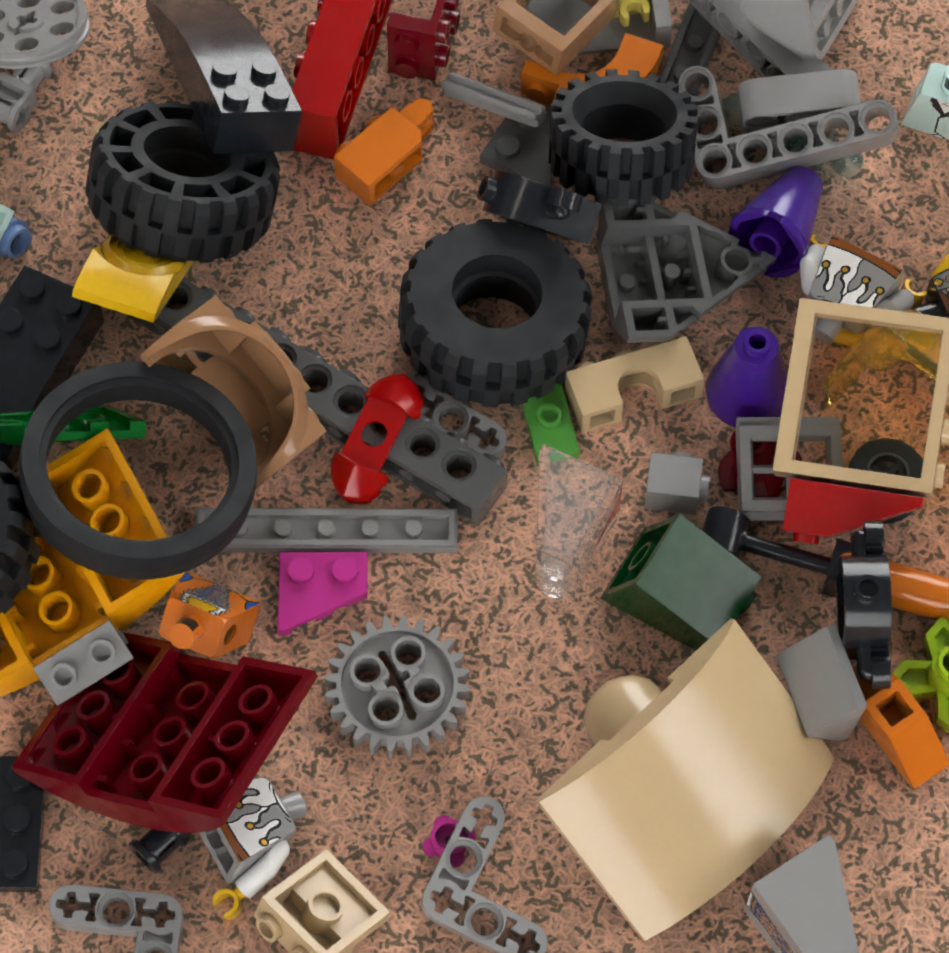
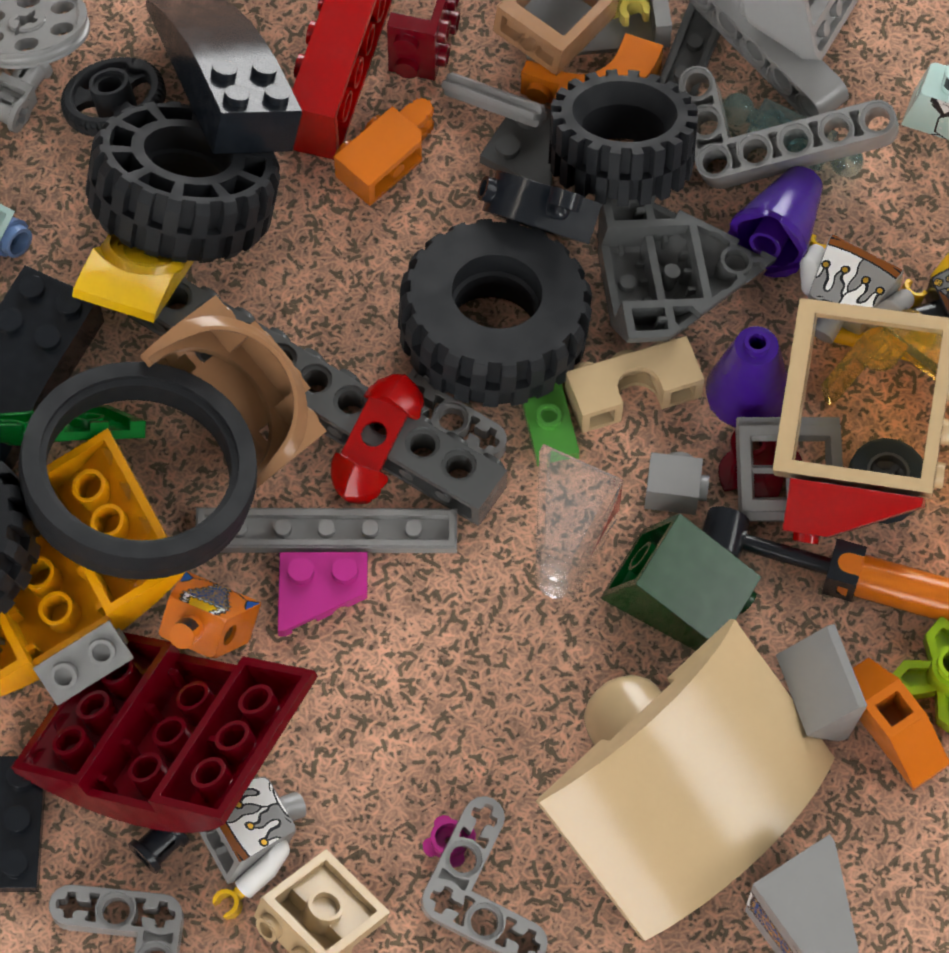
light grey gear [324,615,470,759] -> none
light grey beam [738,69,861,131] -> none
black piece [834,520,892,689] -> none
none -> black wheel [61,57,166,137]

